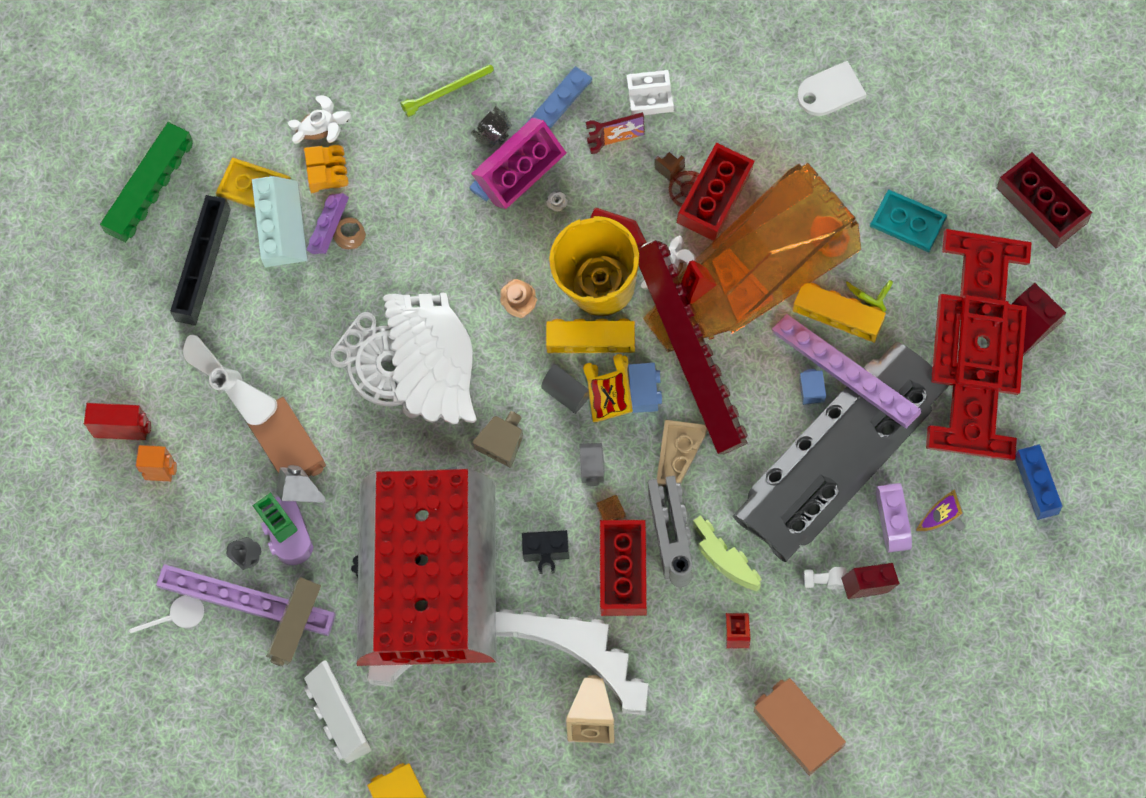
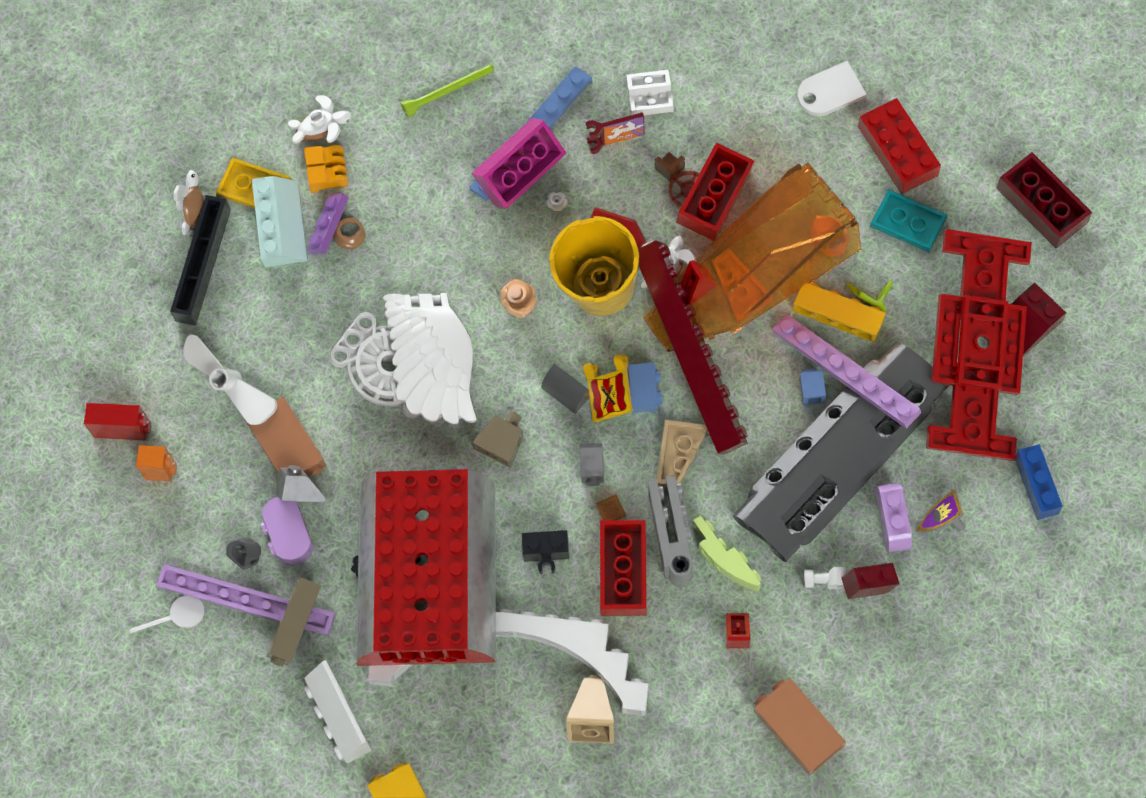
green brick [100,122,193,243] -> none
green slope [252,492,298,543] -> none
clear smoke cone [470,106,512,149] -> none
yellow brick [546,318,635,353] -> none
none -> animal [174,170,204,235]
none -> red brick [858,98,941,195]

